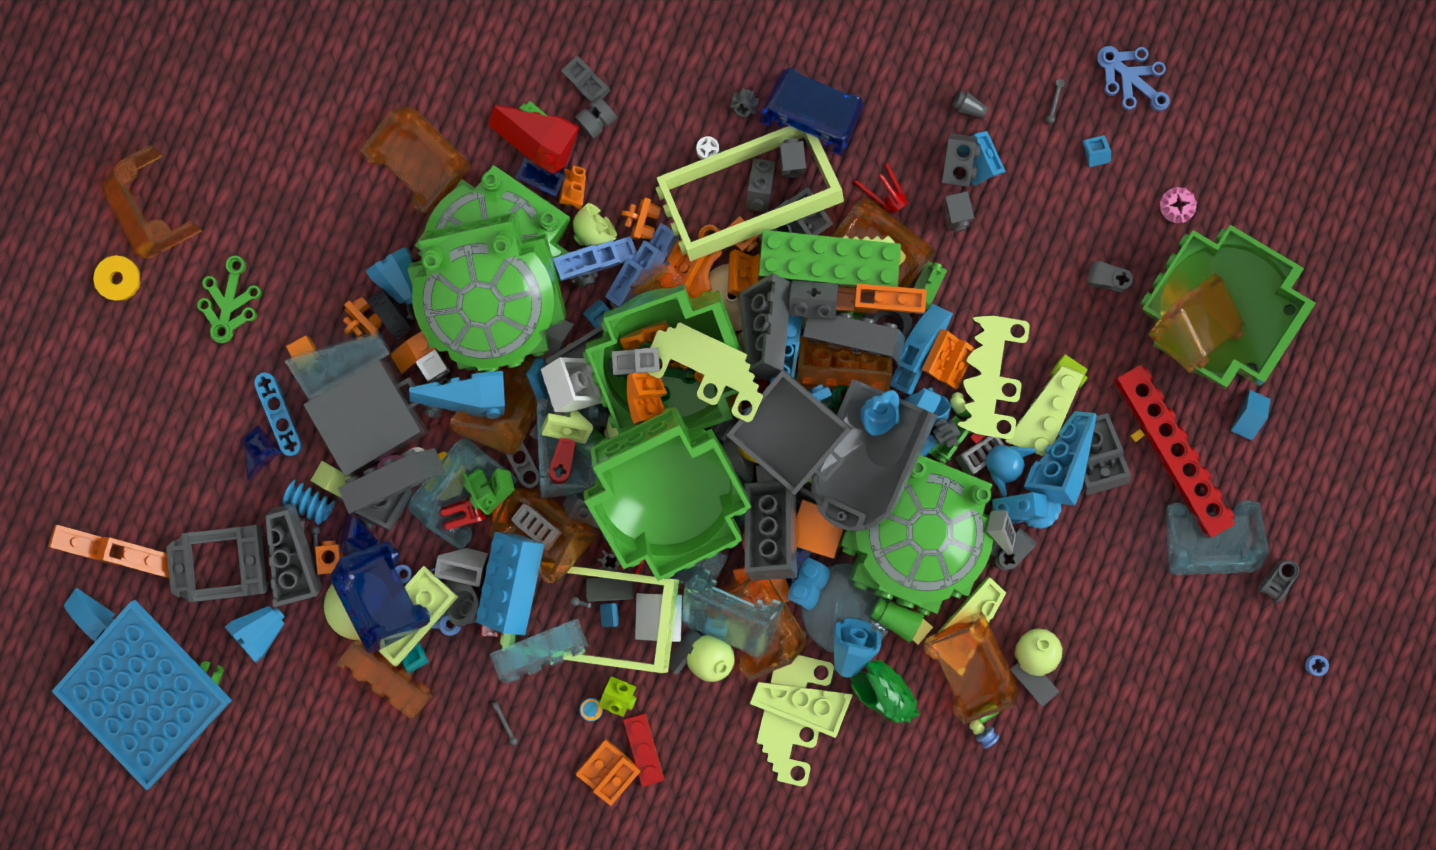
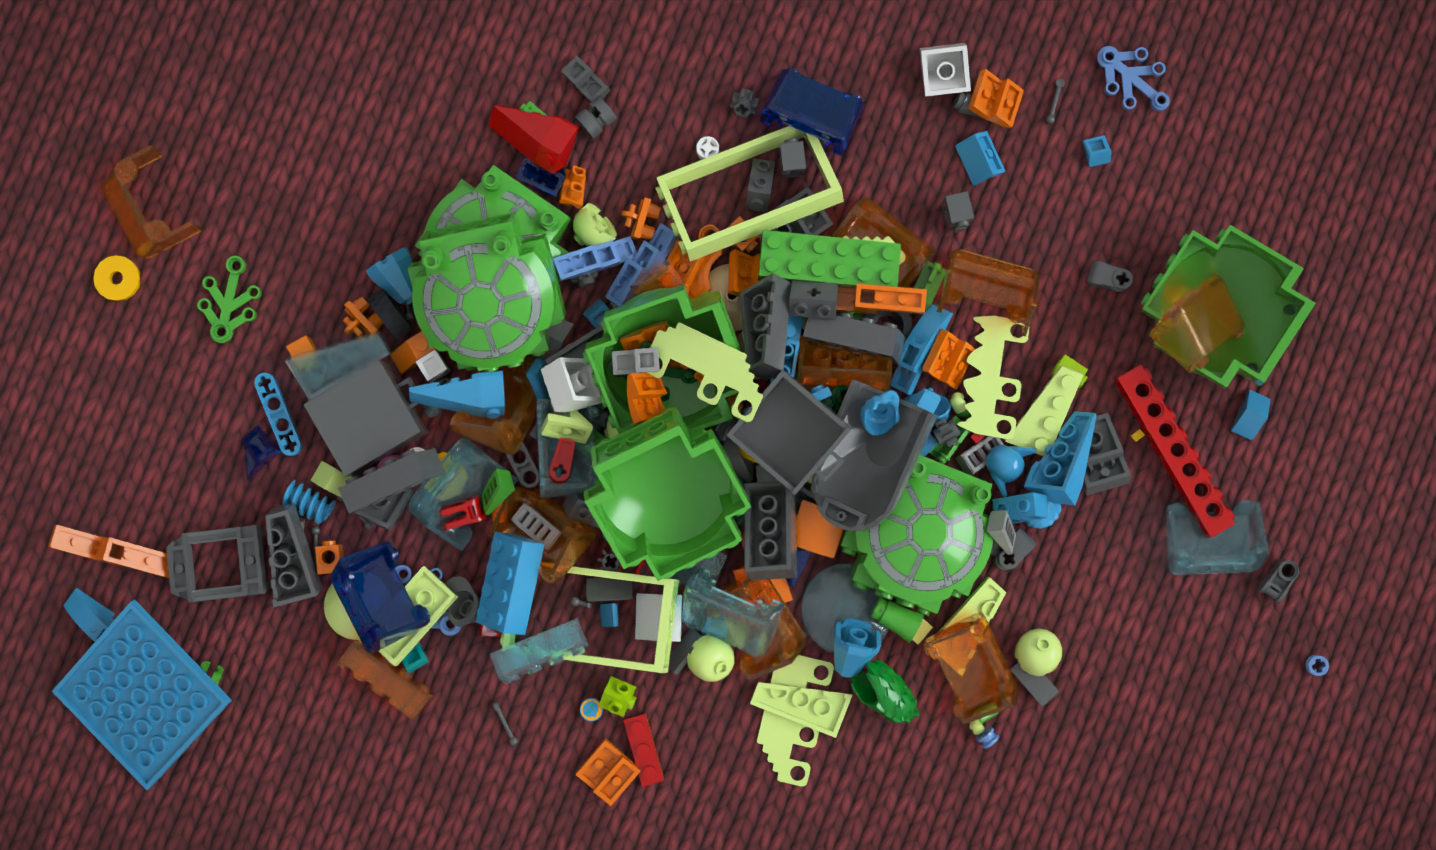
dark azure cone [225,606,285,663] -> none
clear blue slope [339,512,378,560] -> none
clear orange windscreen [360,106,471,214] -> none
light grey slope [434,548,488,587] -> none
bright green hinge [462,468,496,515] -> none
dark azure brick [788,558,830,611] -> none
red plant [854,163,908,214] -> none
dark grey brick [942,133,981,187] -> none
bright pink gear [1160,187,1197,223] -> none
none -> white slope [920,43,971,96]
none -> clear orange windscreen [937,249,1039,337]
none -> orange slope [968,69,1024,128]

